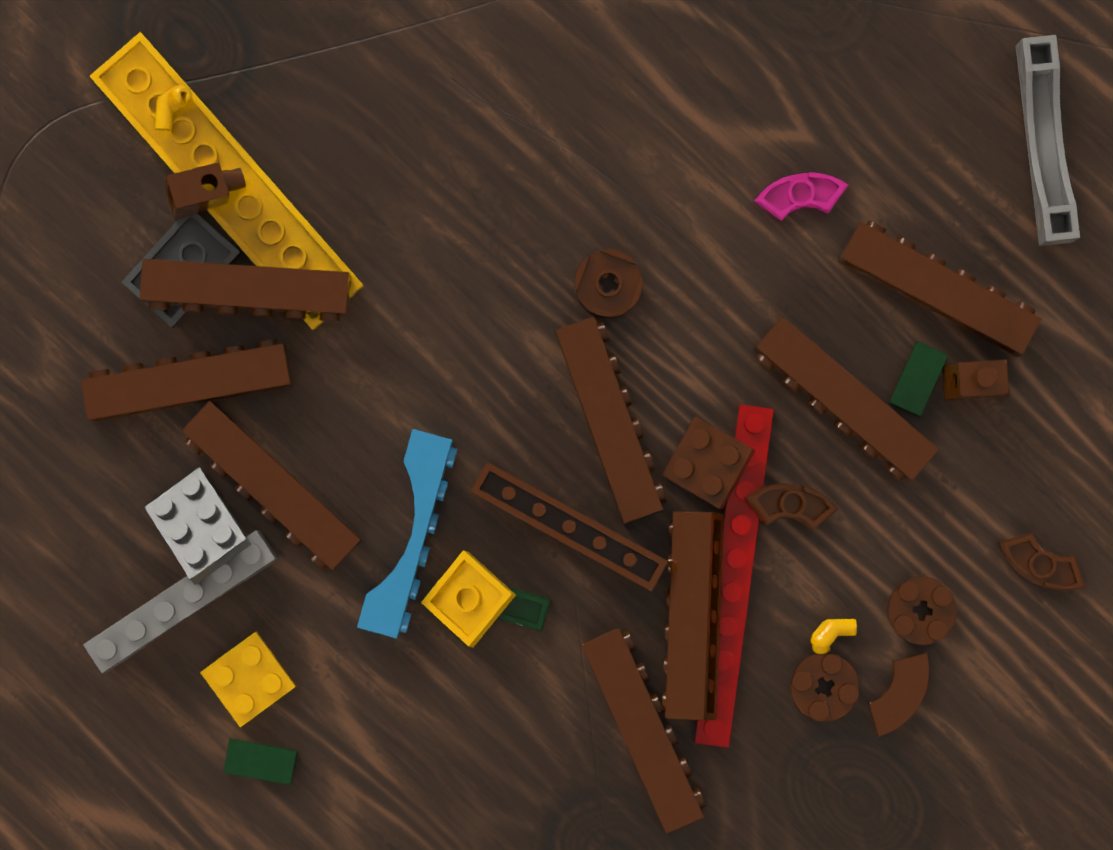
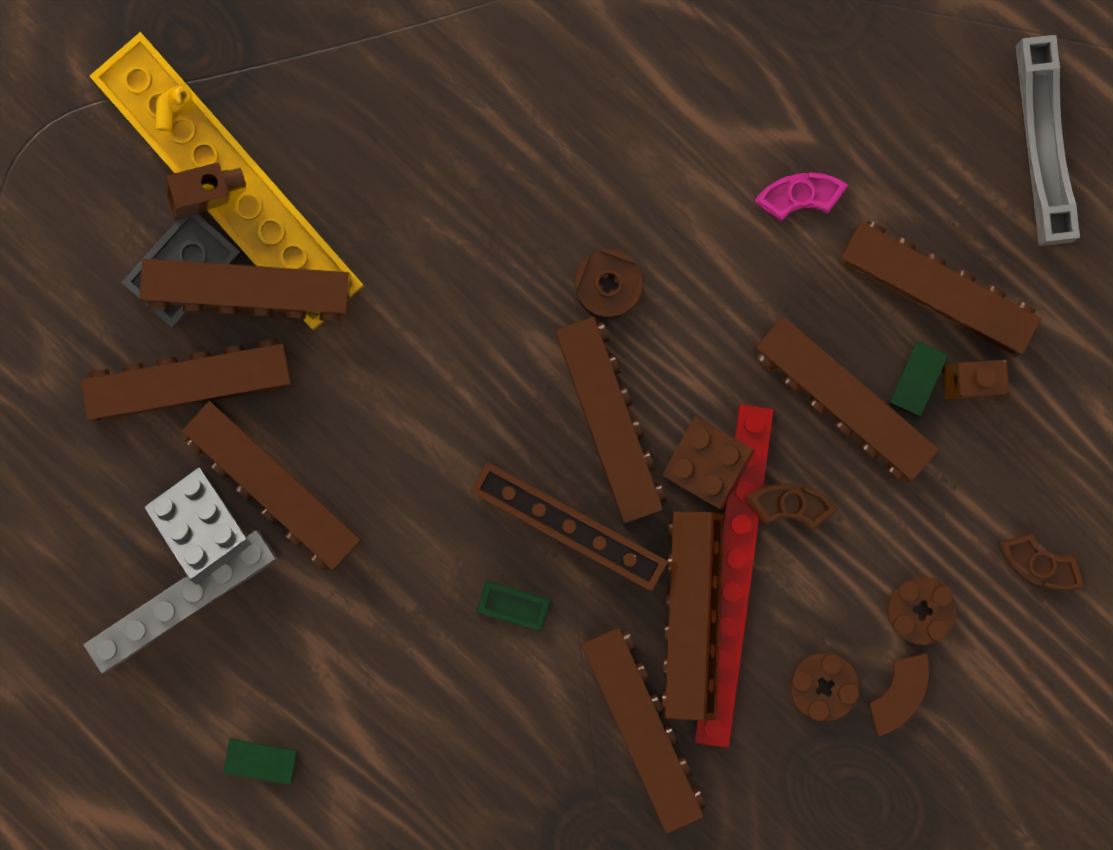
yellow plate [200,631,297,728] -> none
dark azure arch [357,429,458,638] -> none
yellow plate [421,550,516,647] -> none
yellow arm [811,619,857,654] -> none

